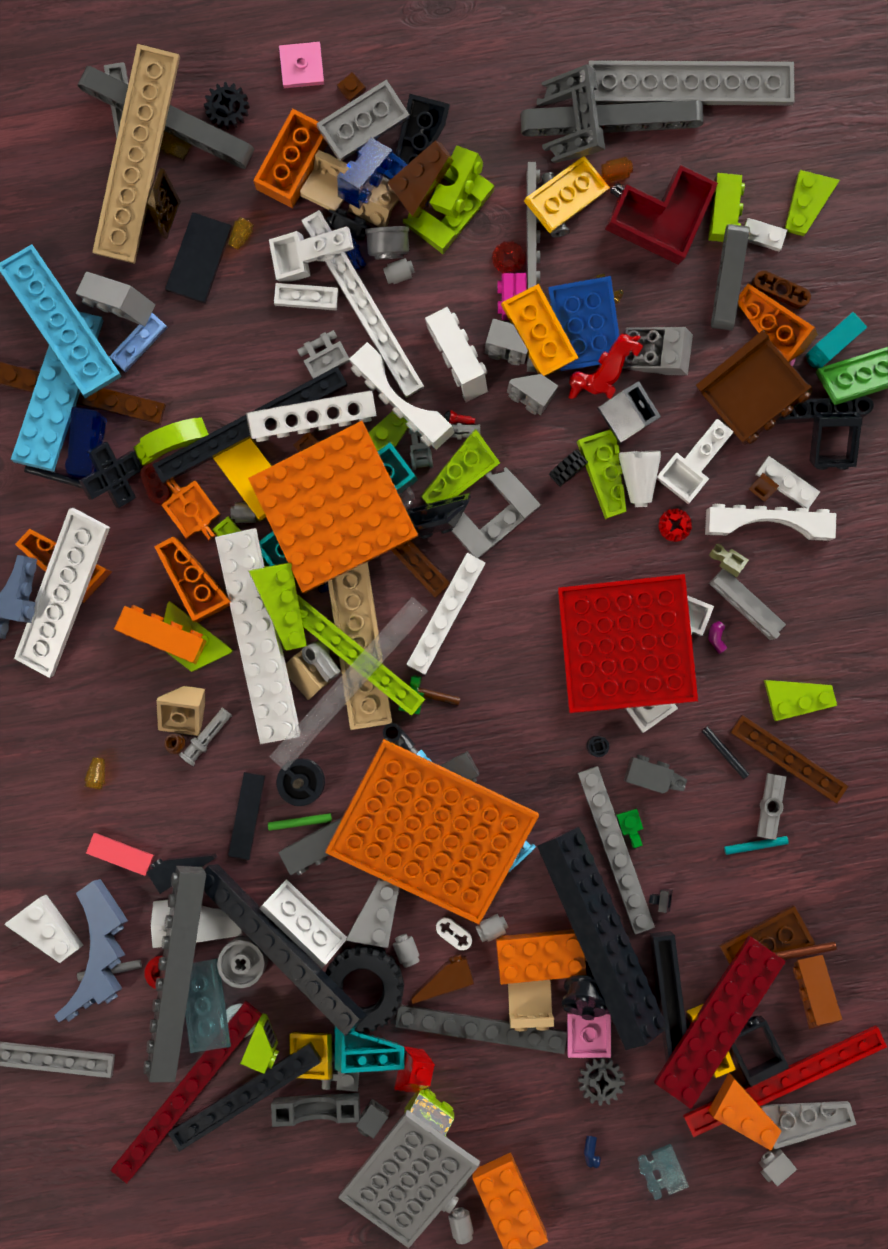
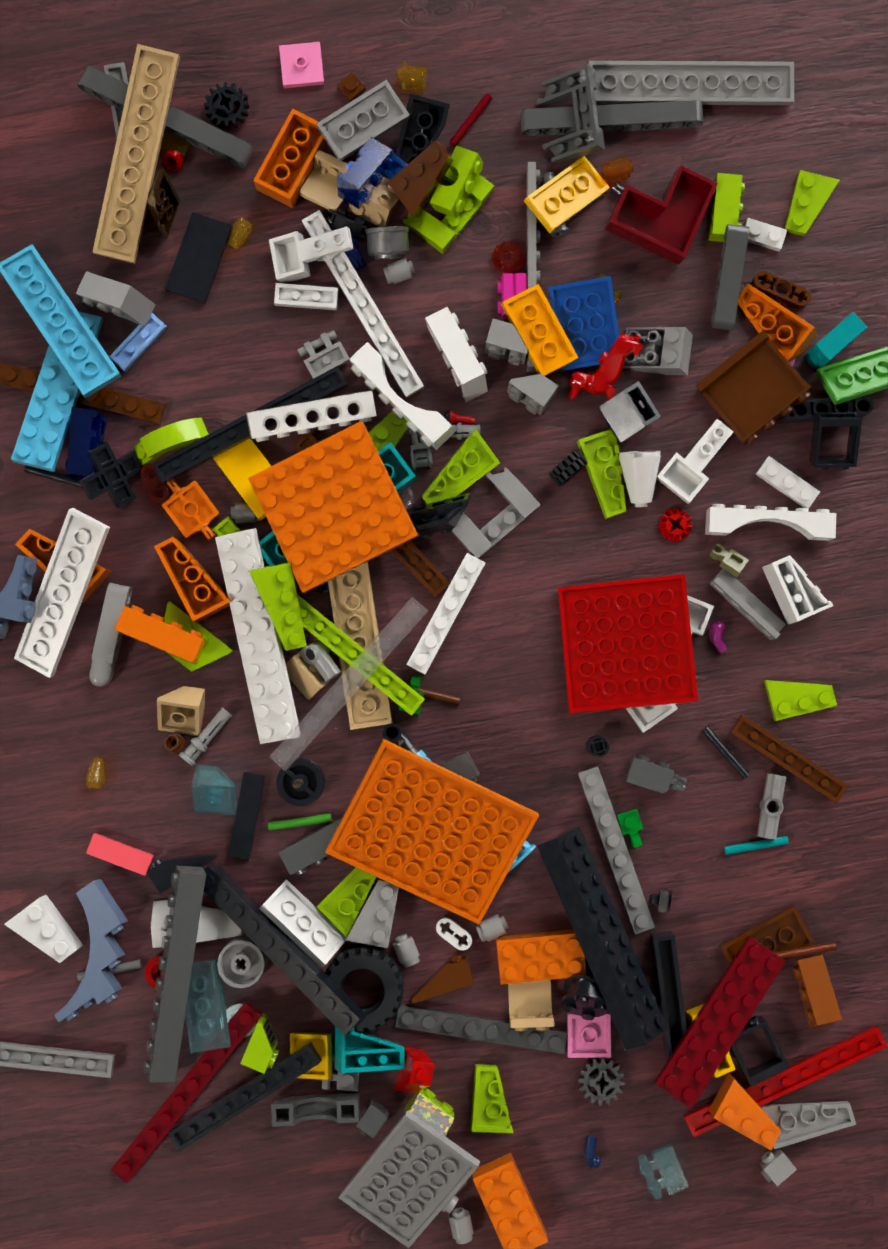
reddish brown plate [749,473,779,502] -> none
none -> light grey piece [89,583,132,687]
none -> red piece [162,149,184,172]
none -> clear light blue slope [192,765,237,815]
none -> lime wing [317,867,376,937]
none -> clear yellow bracket [398,61,427,90]
none -> dark red bar [449,93,492,147]
none -> lime wing [470,1064,513,1133]
none -> white wedge [762,555,834,624]

